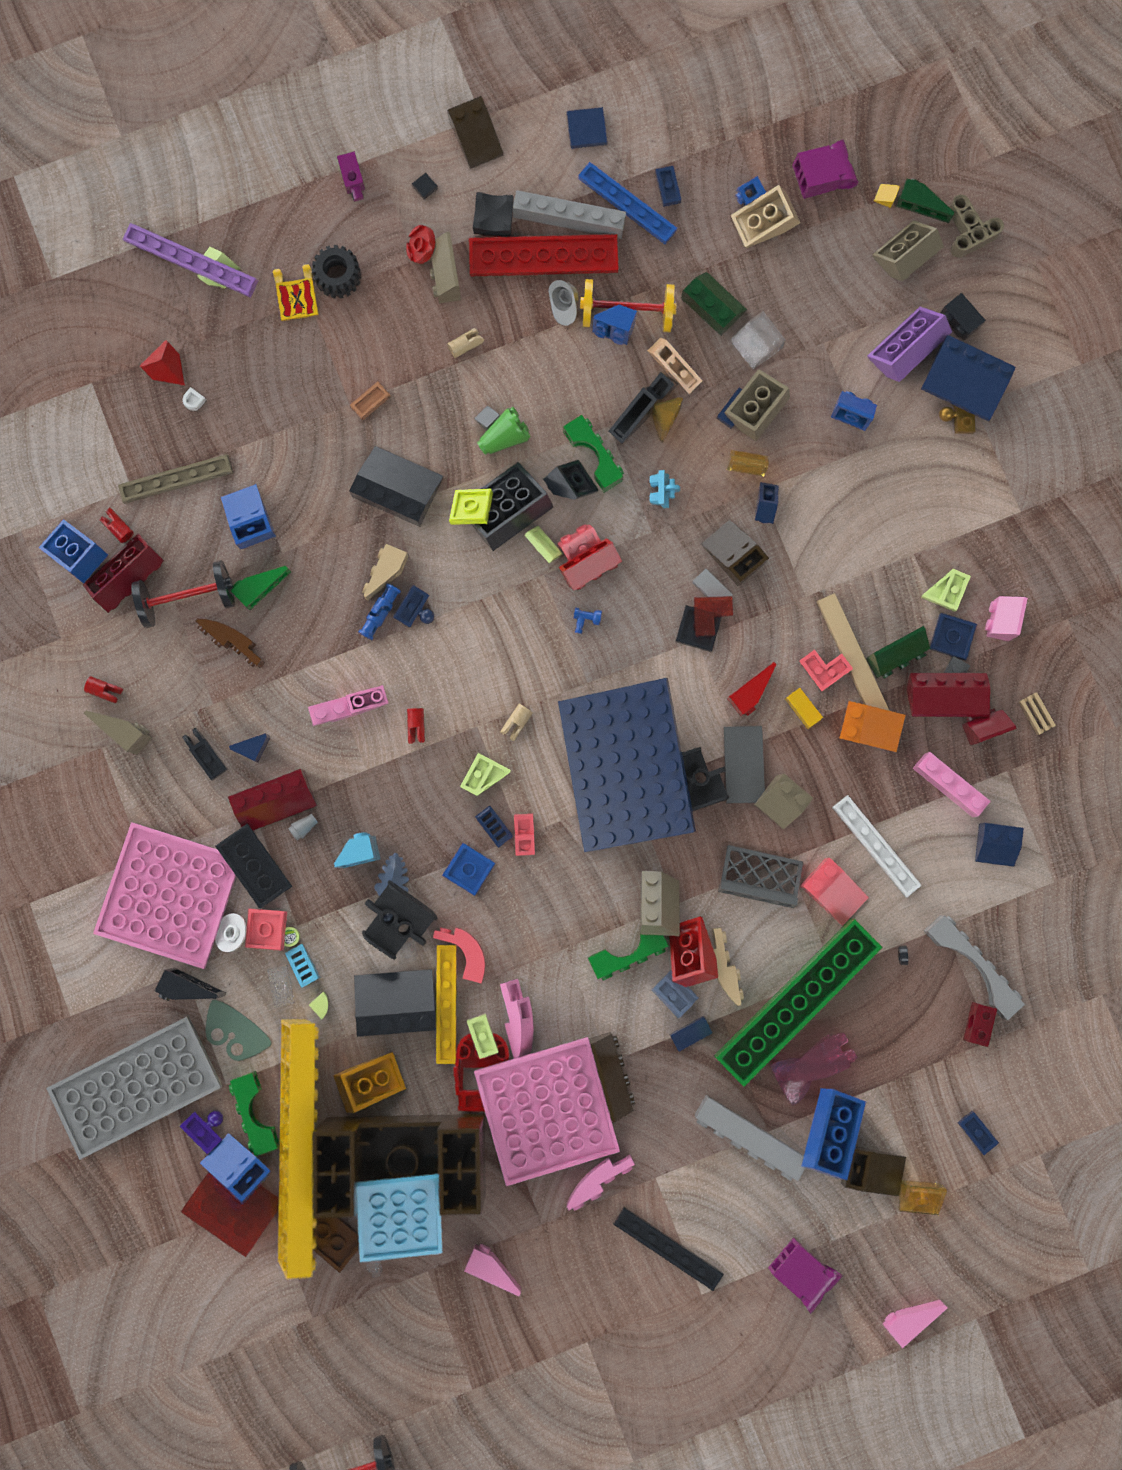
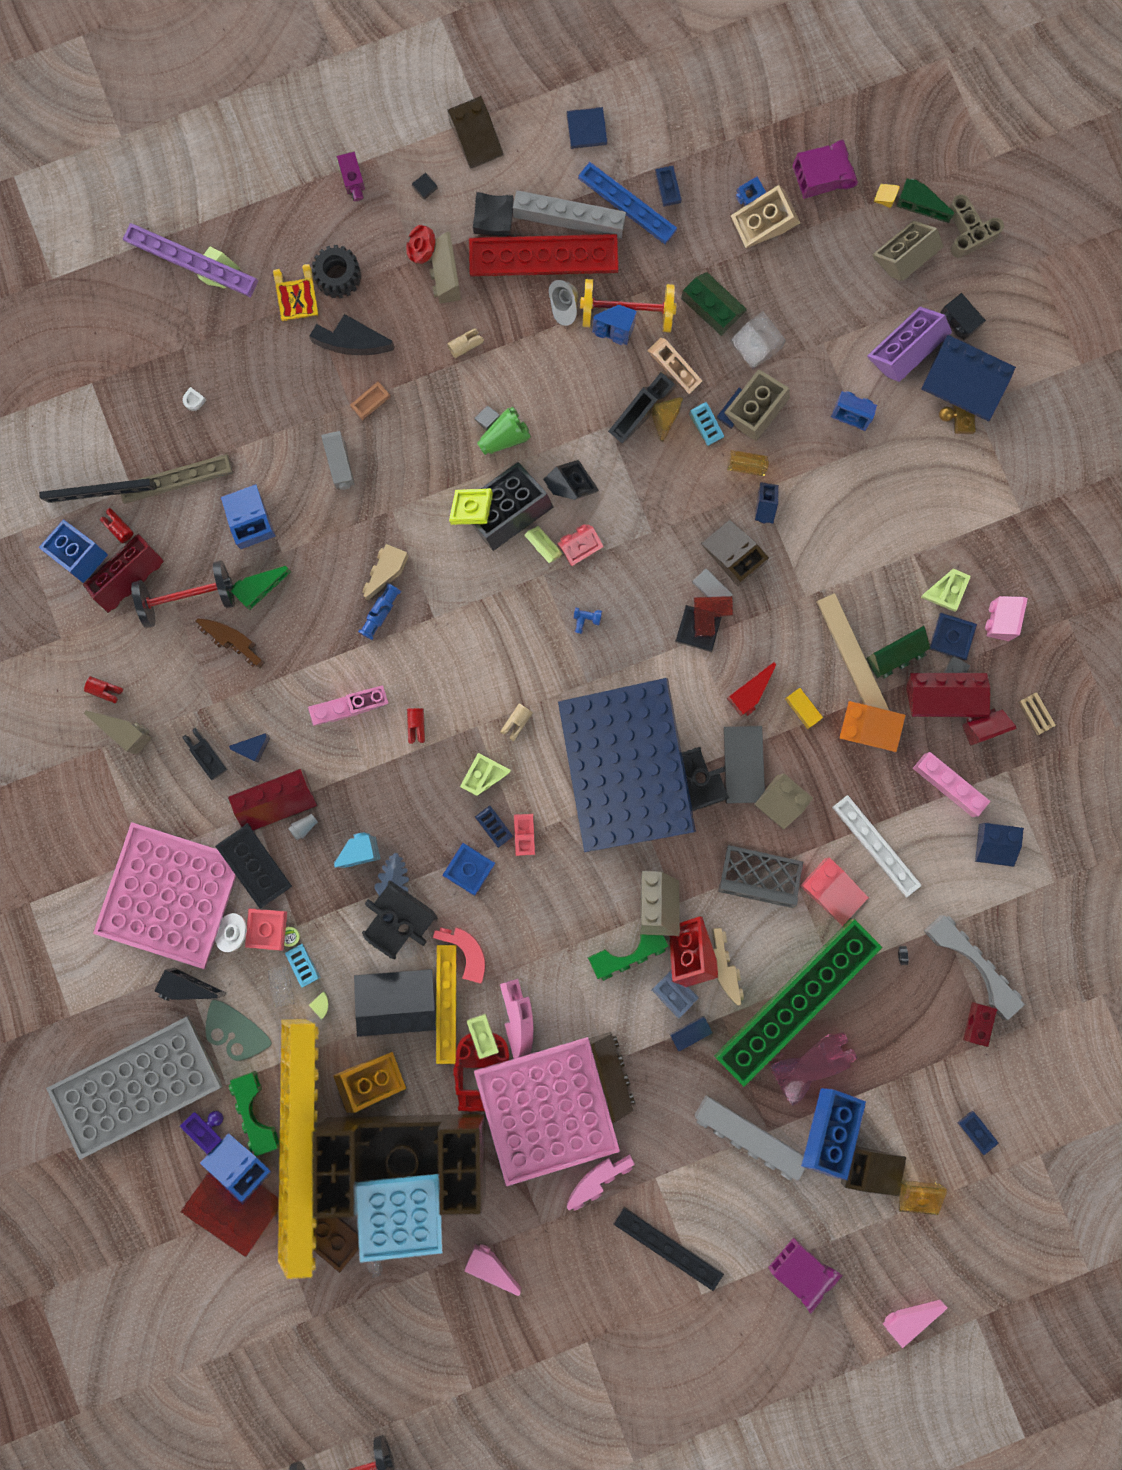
red slope [140,340,185,386] -> none
black slope [349,446,444,527] -> none
dark blue plate [393,585,435,628] -> none
brick [559,538,622,591] -> none
green arch [563,415,624,493] -> none
medium azure hips [650,470,680,508] -> none
coral plate [799,650,853,692] -> none
none -> black tile [39,478,157,503]
none -> black slope [309,314,395,356]
none -> light grey slope [321,431,355,490]
none -> medium azure slope [689,402,724,446]

